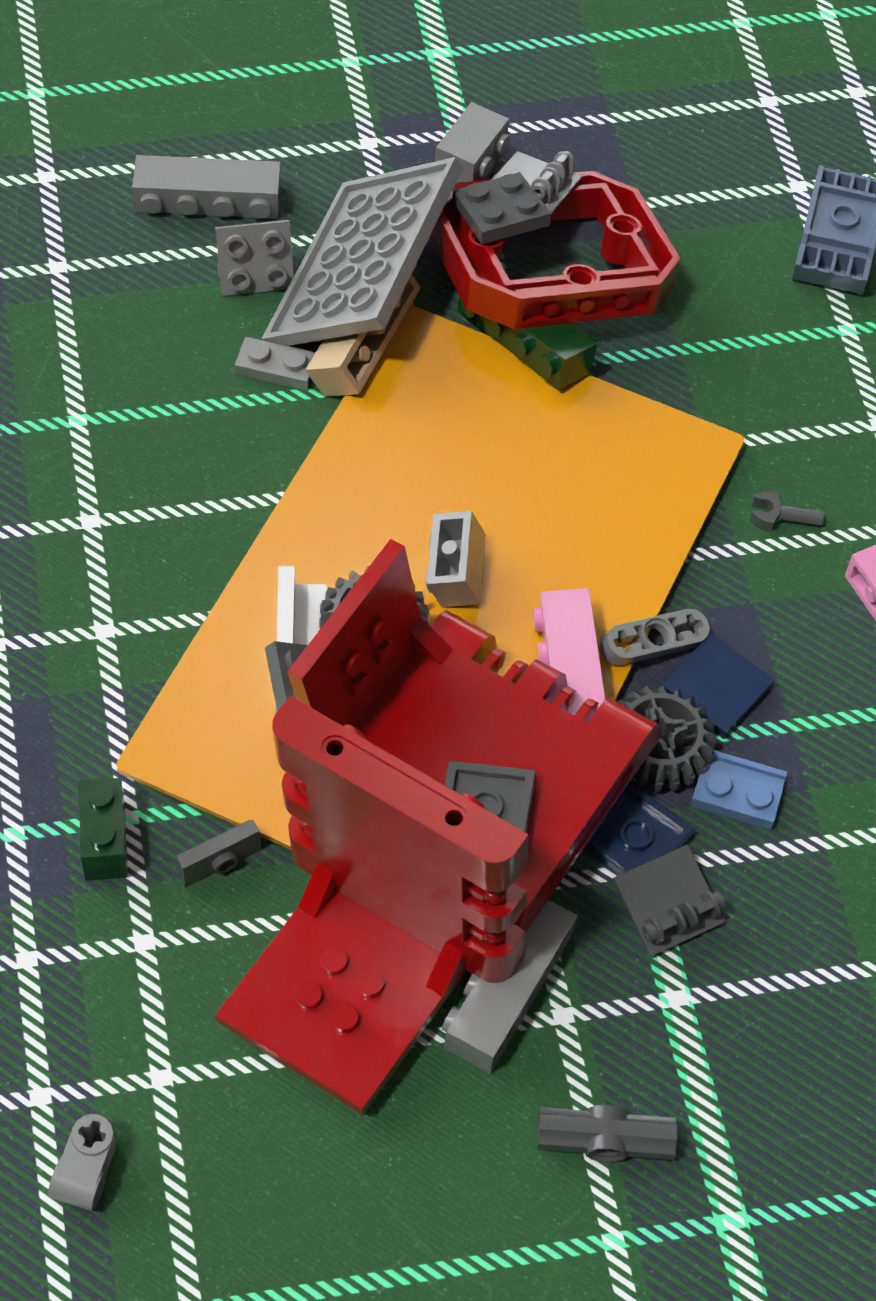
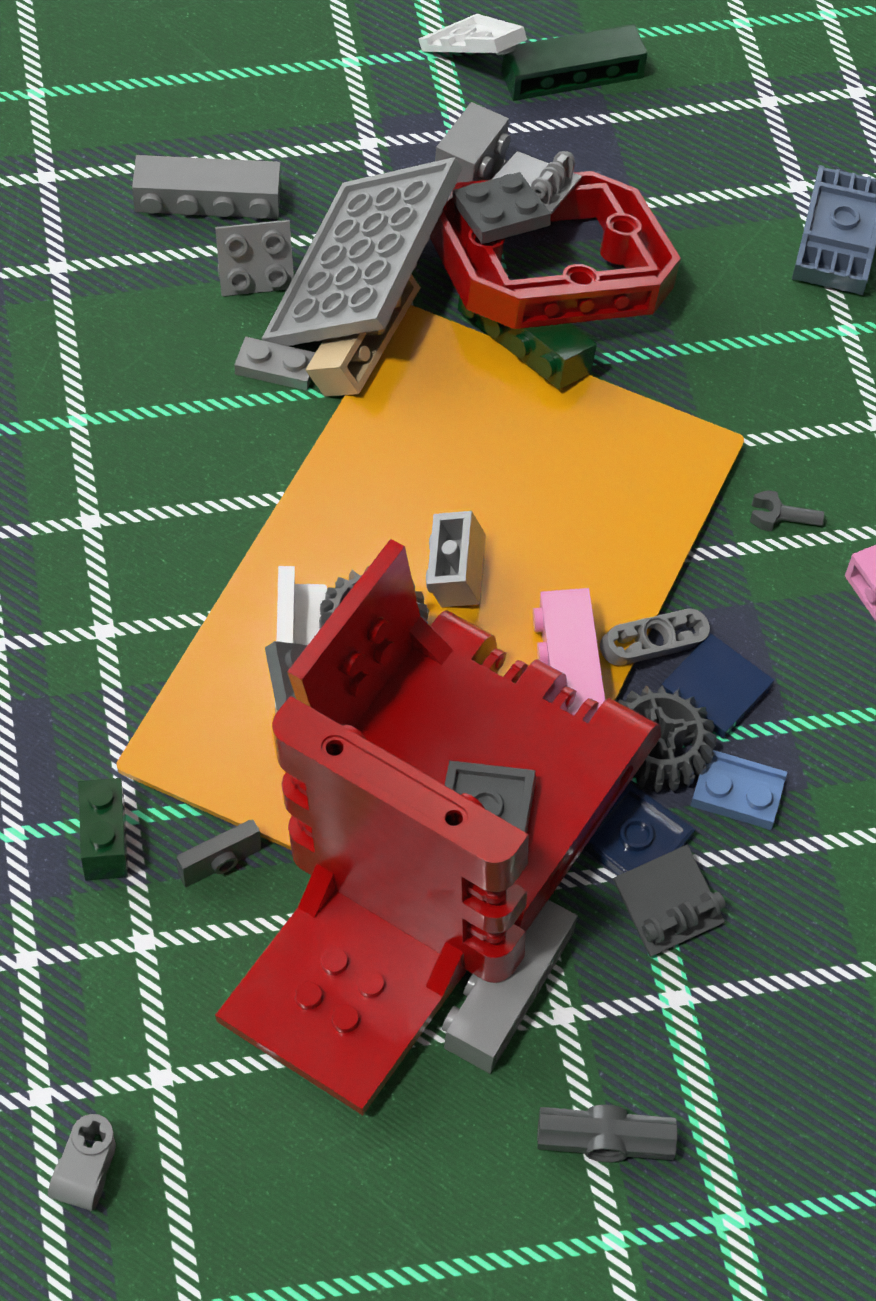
none -> white wing [419,14,527,55]
none -> dark green brick [501,24,647,101]

